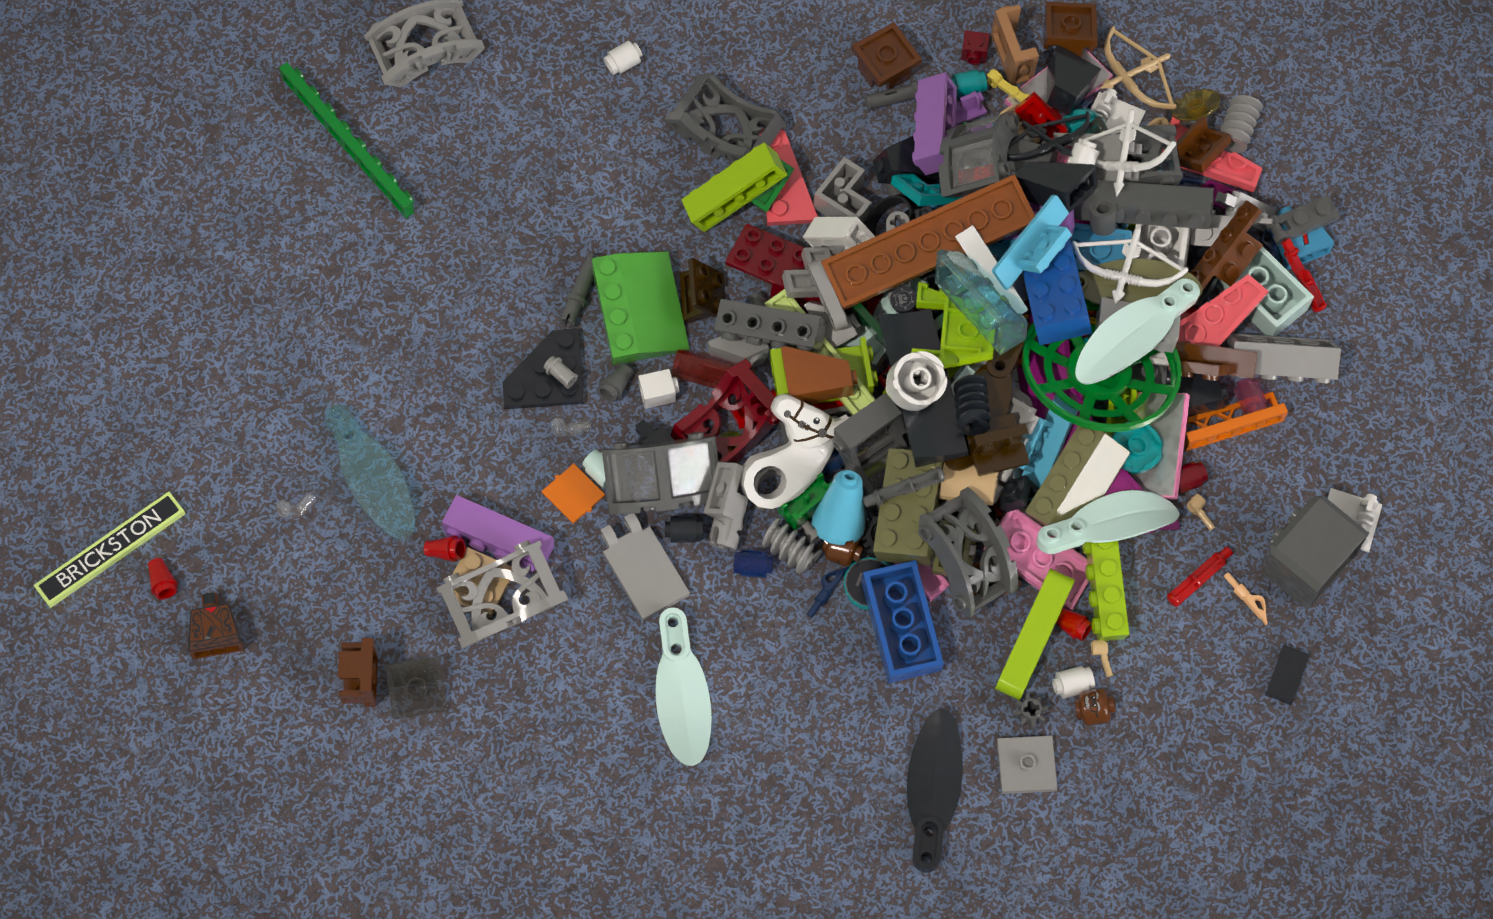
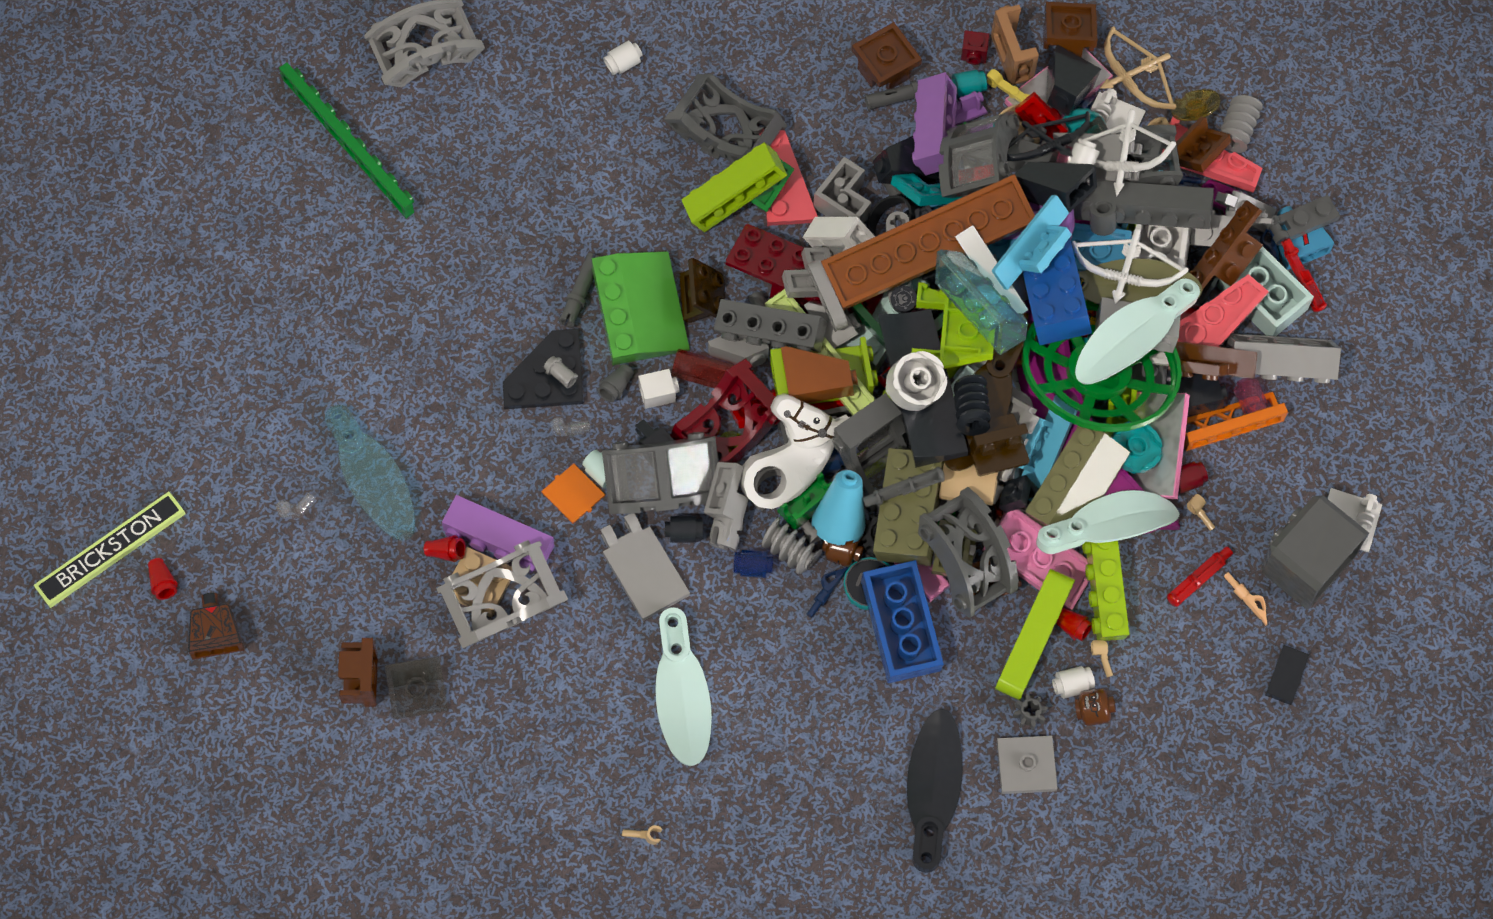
none -> tan hand [622,825,662,845]

